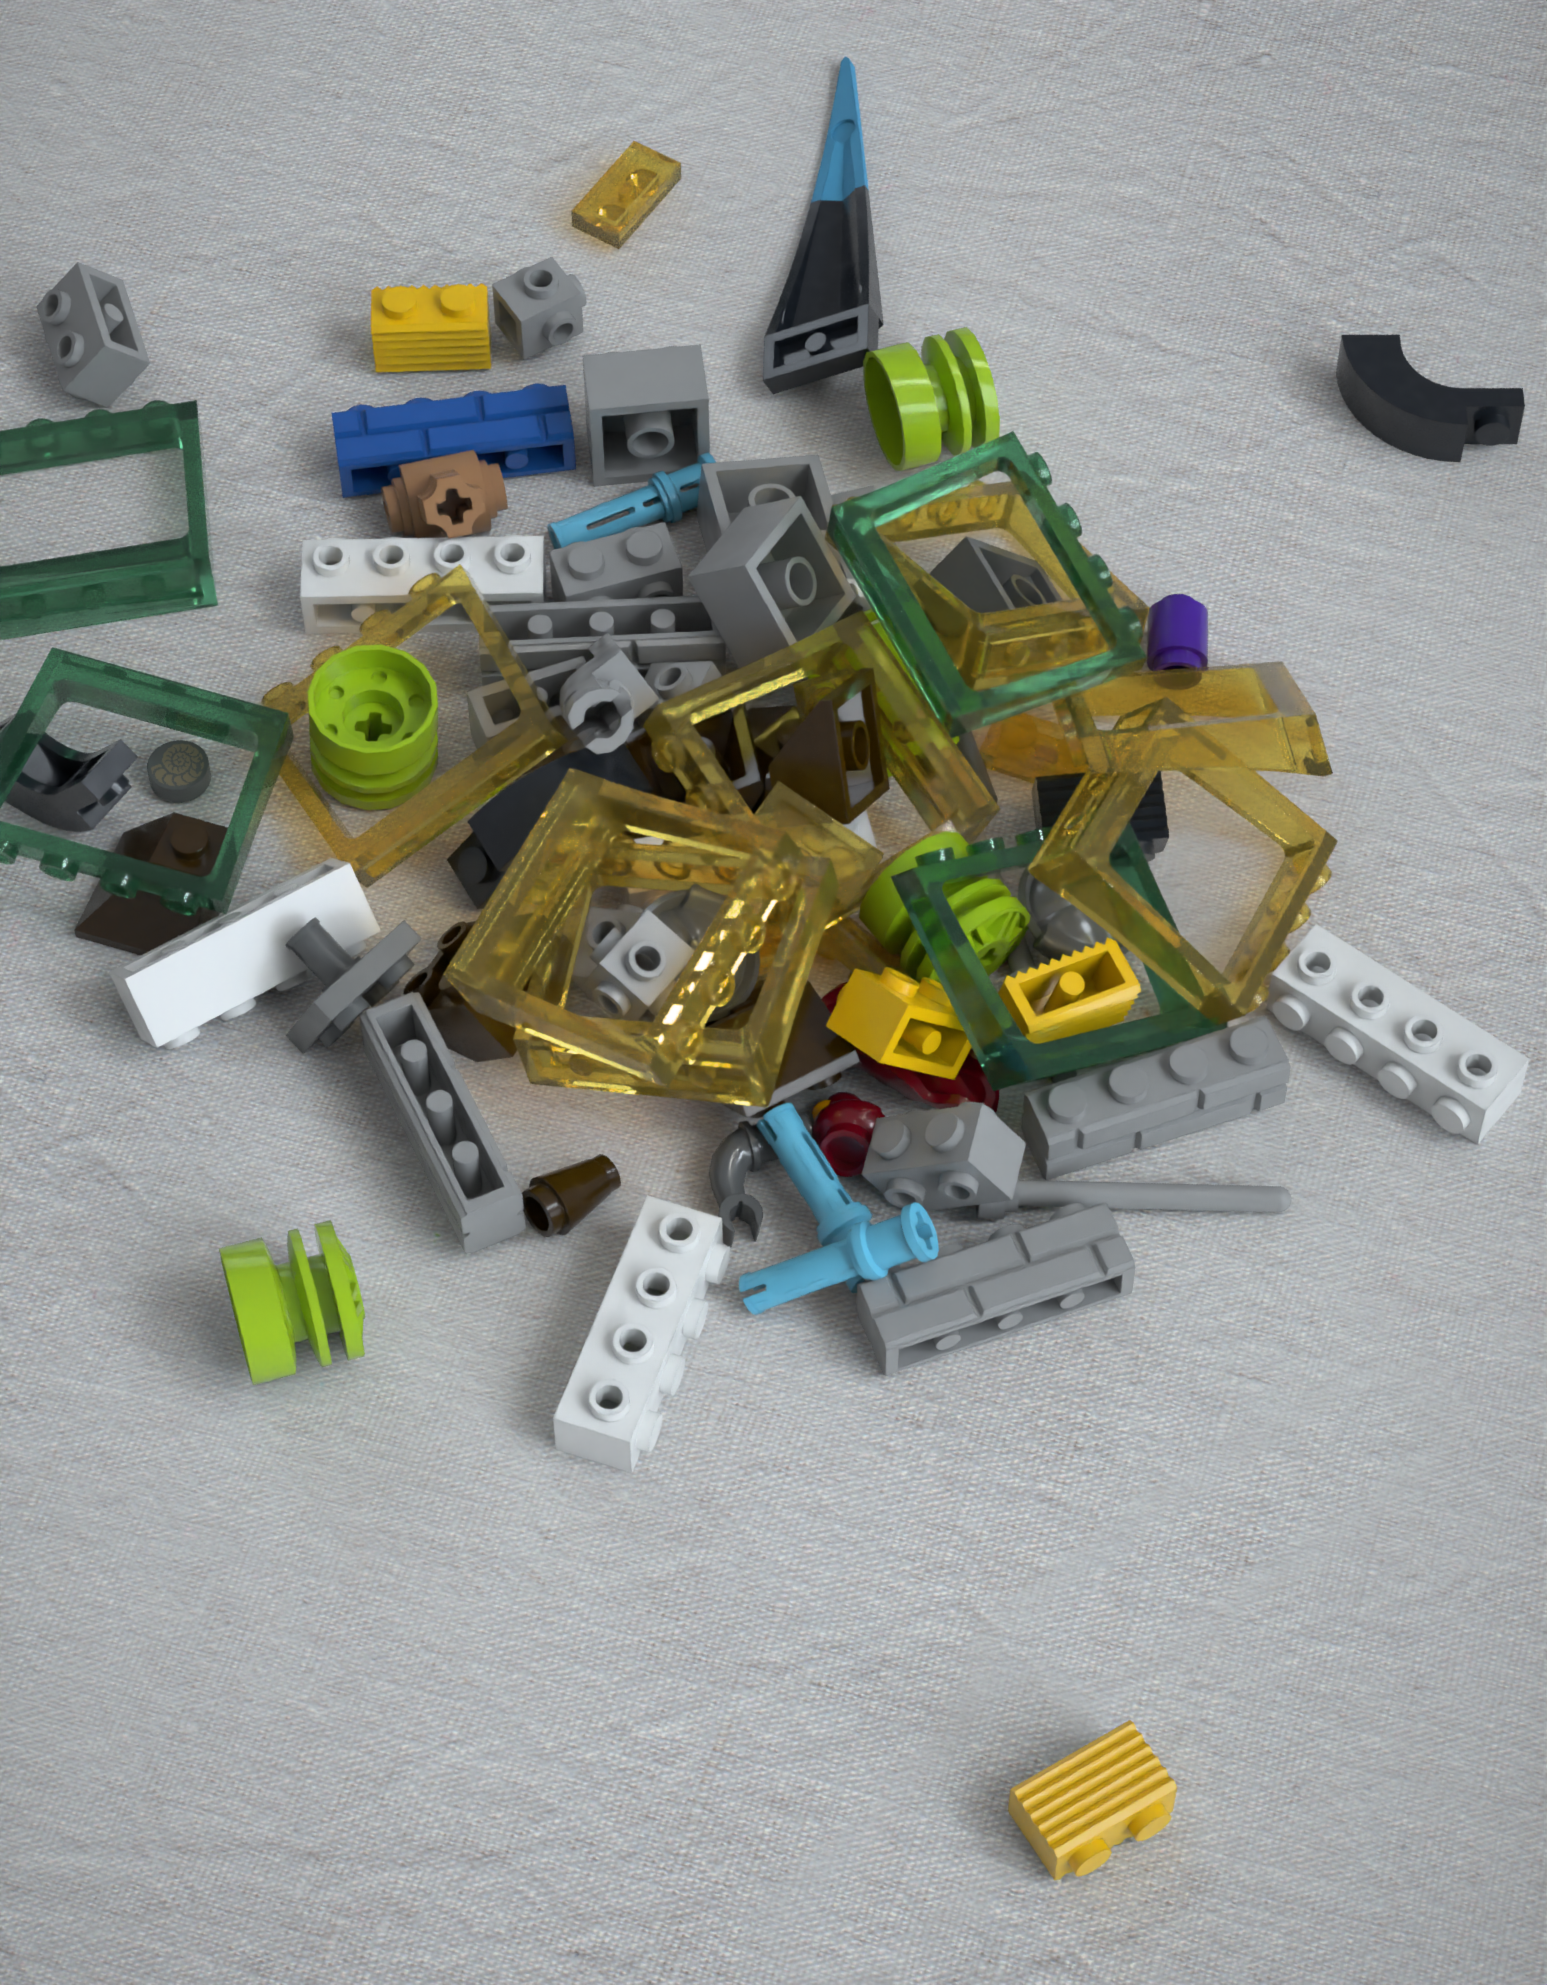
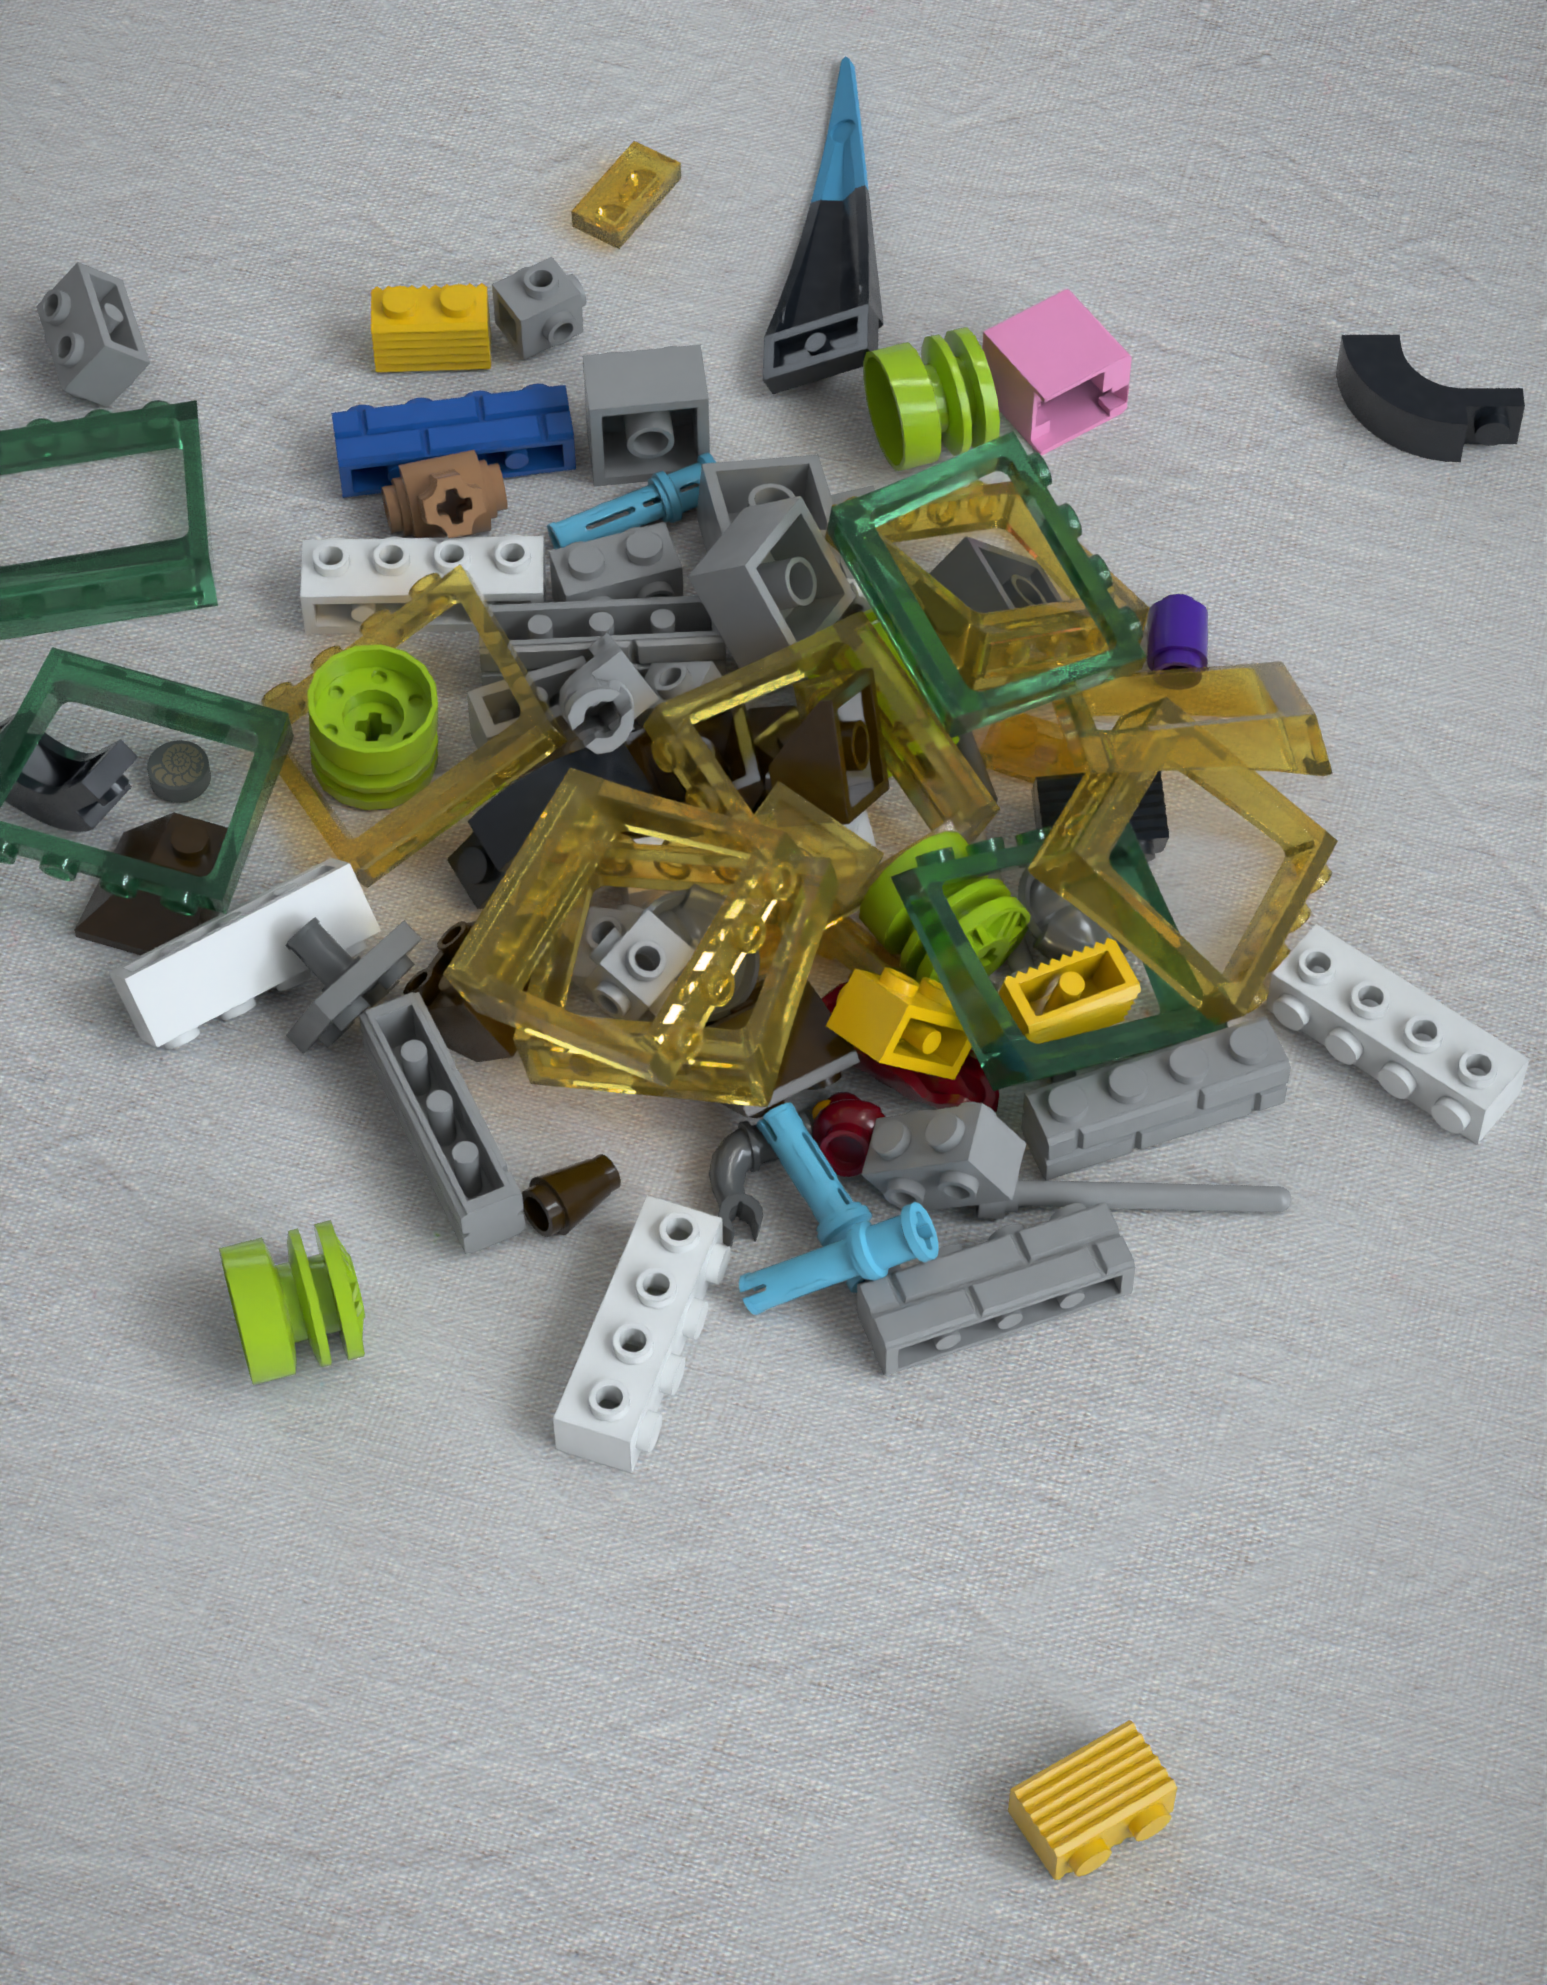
none -> bright pink piece [982,289,1132,456]

